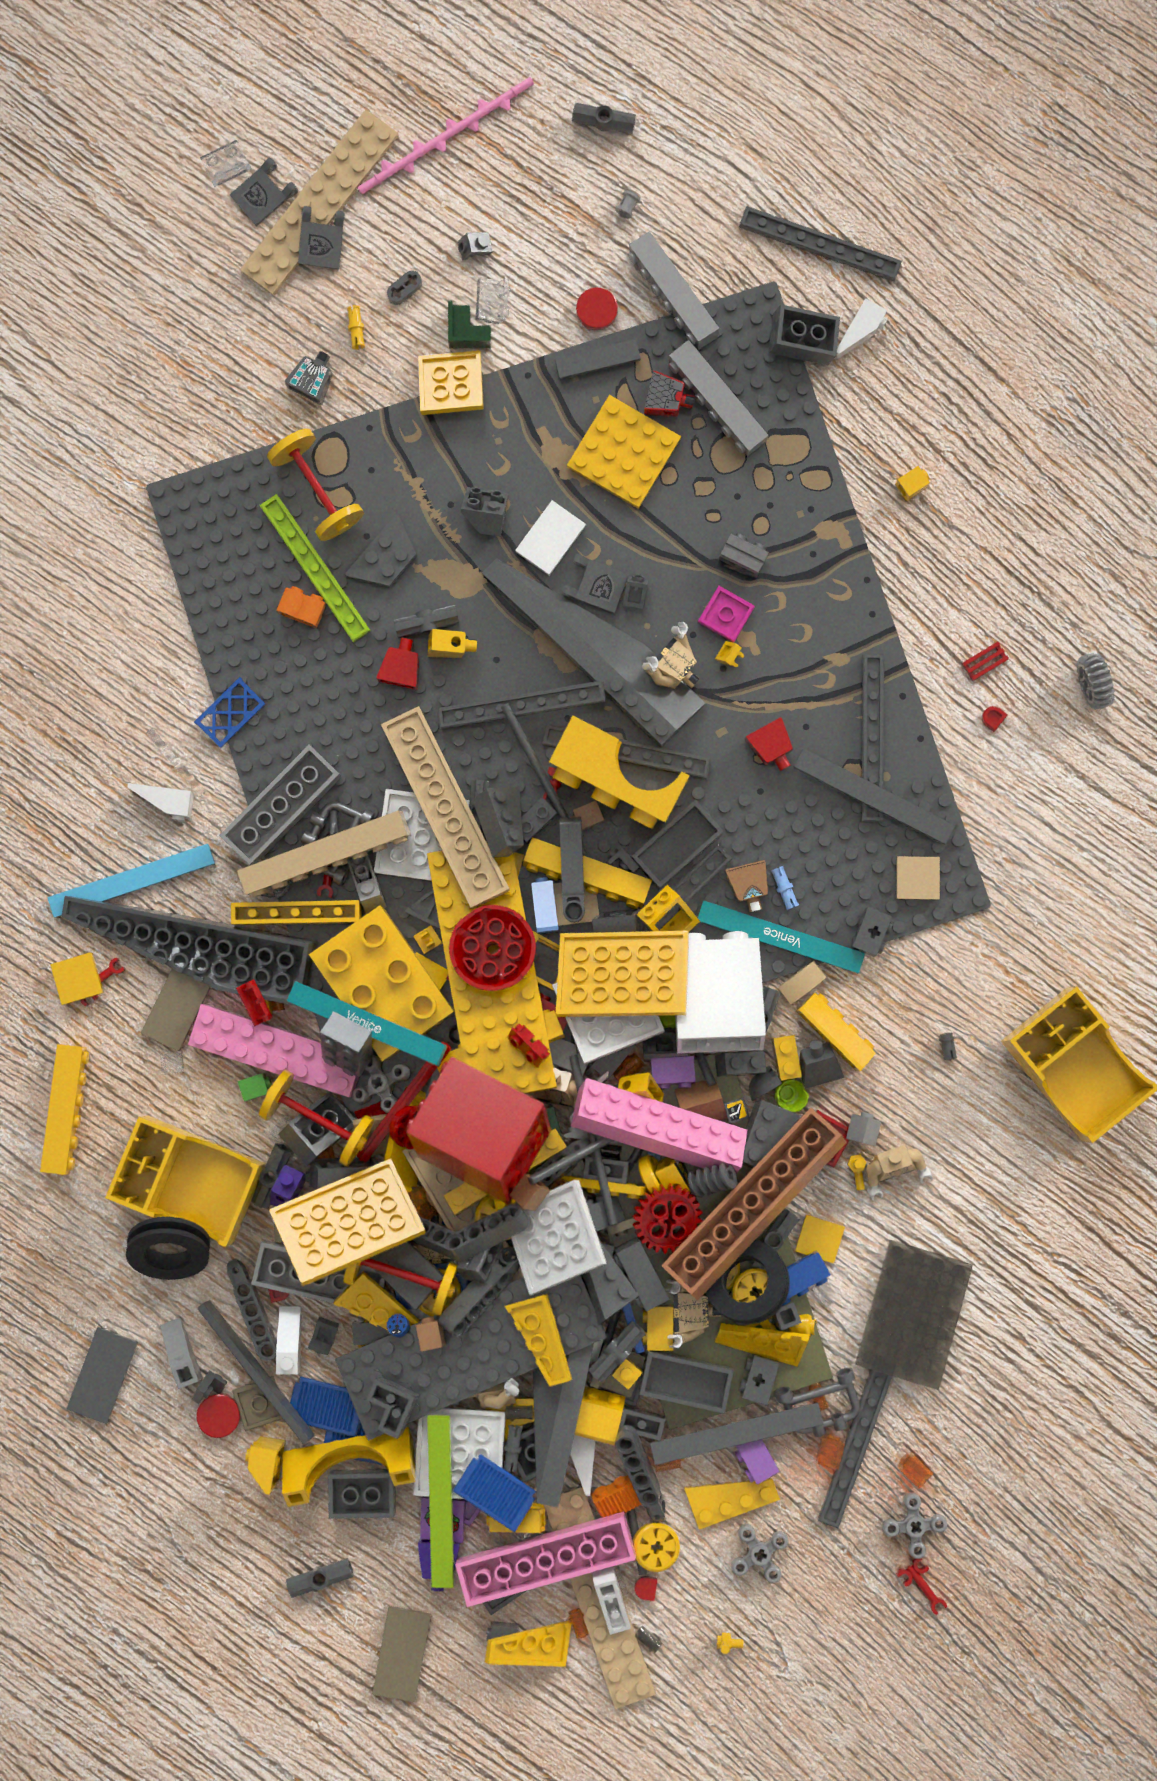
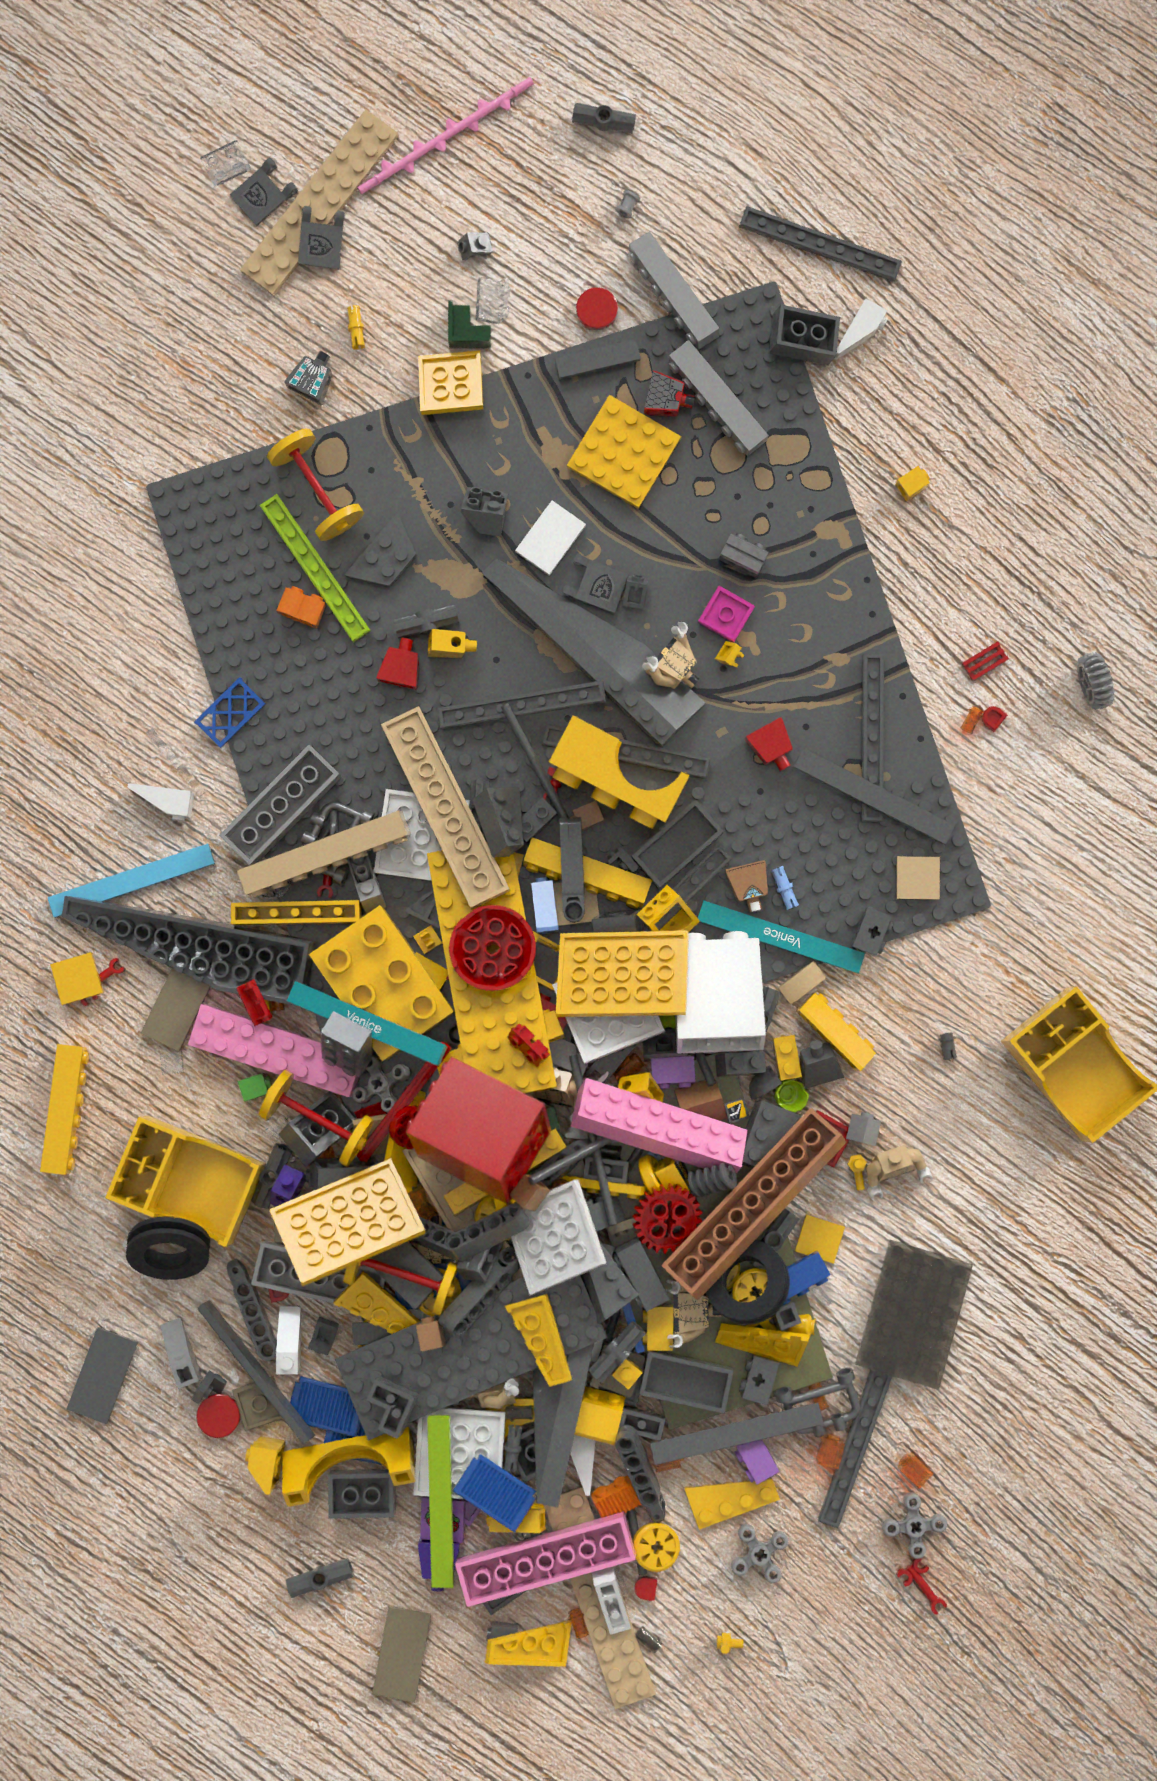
dark grey beam [387,270,422,305] -> none
blue tile [387,1314,410,1337] -> none
none -> clear orange pin [960,706,984,734]

